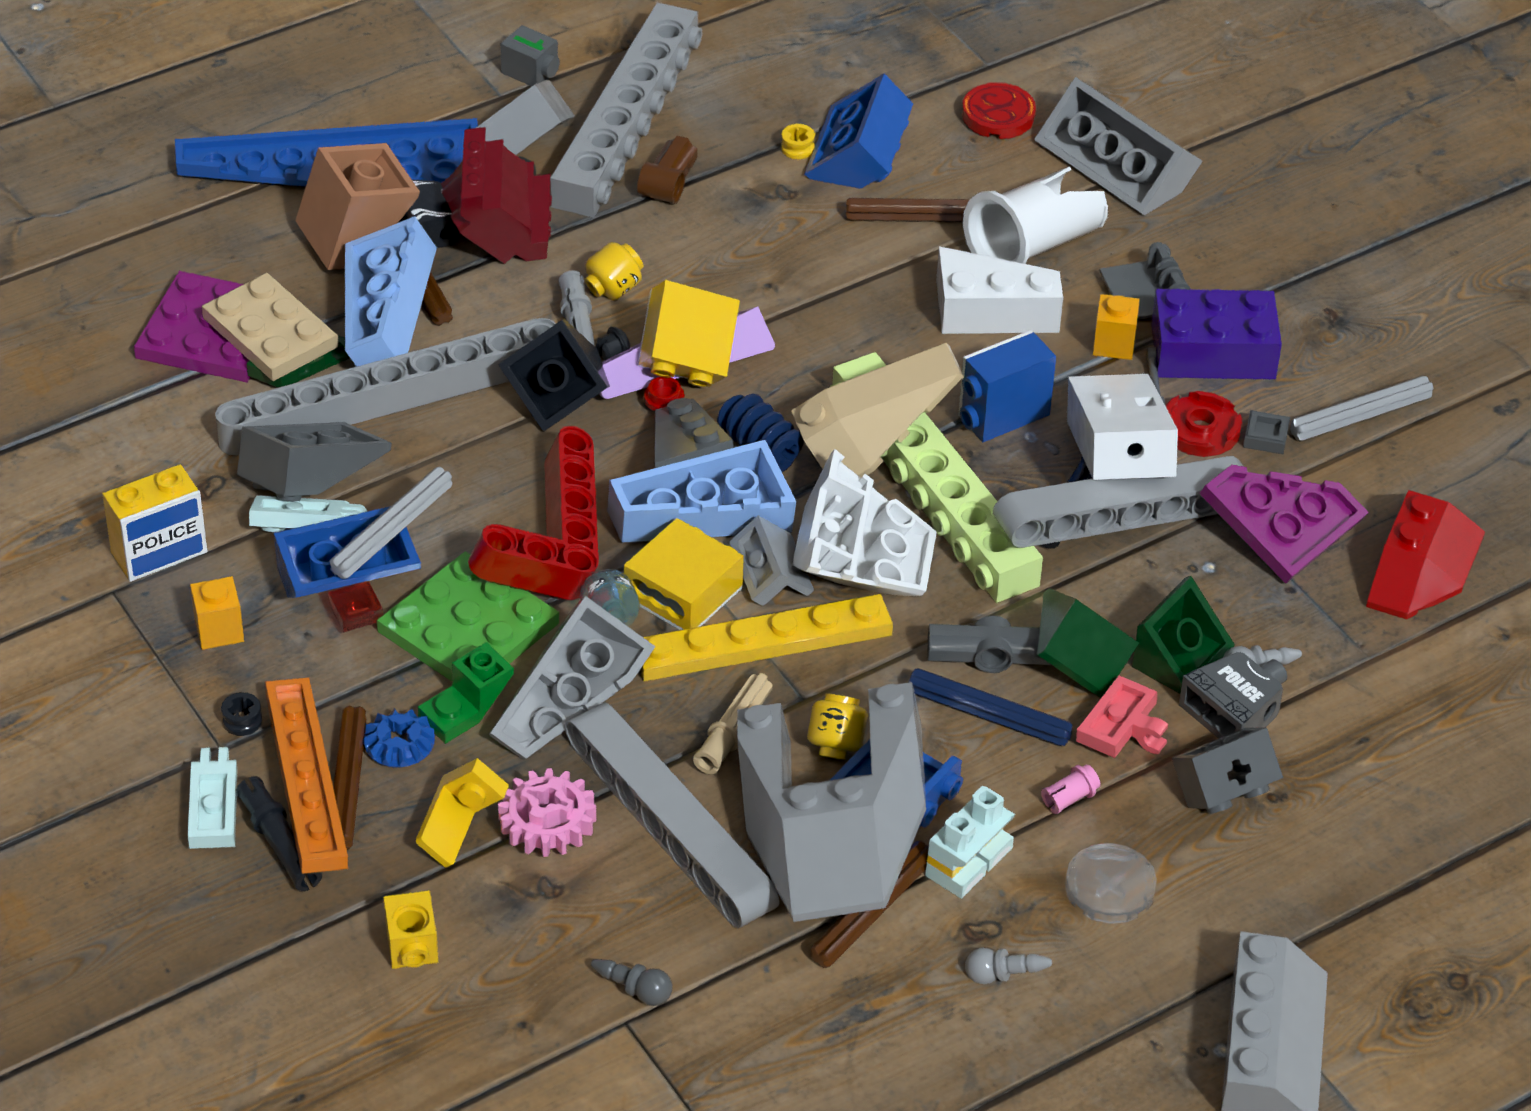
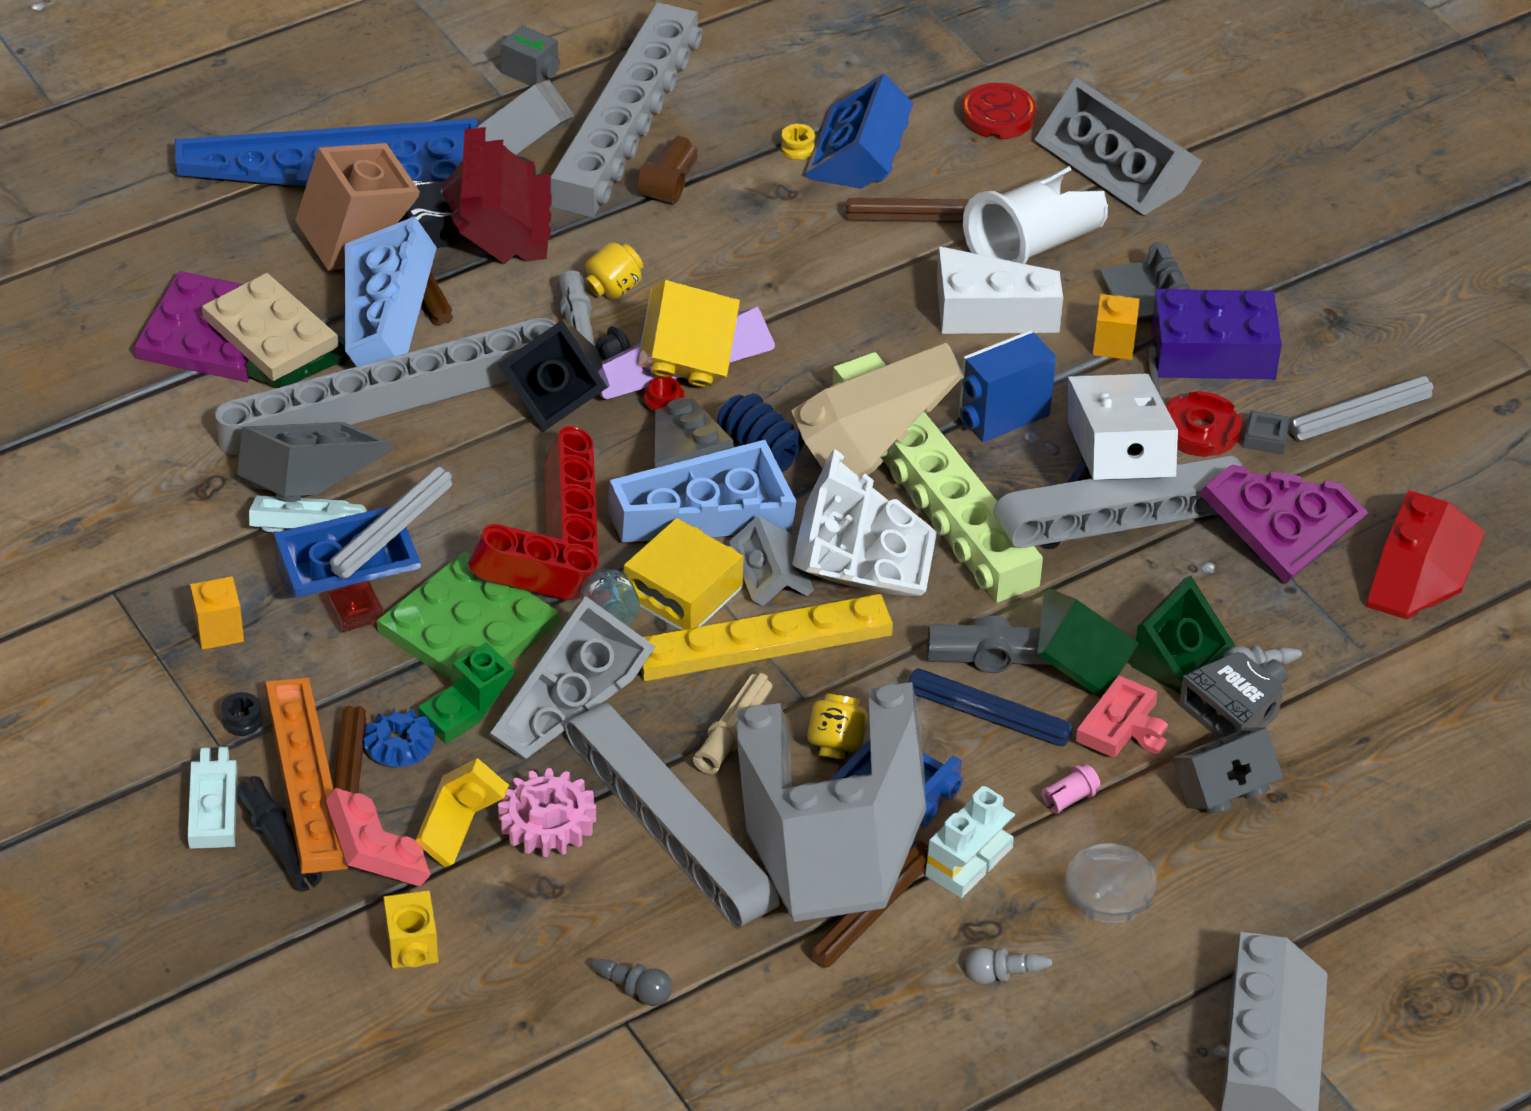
piece [102,464,207,582] -> none
none -> coral plate [326,788,431,887]

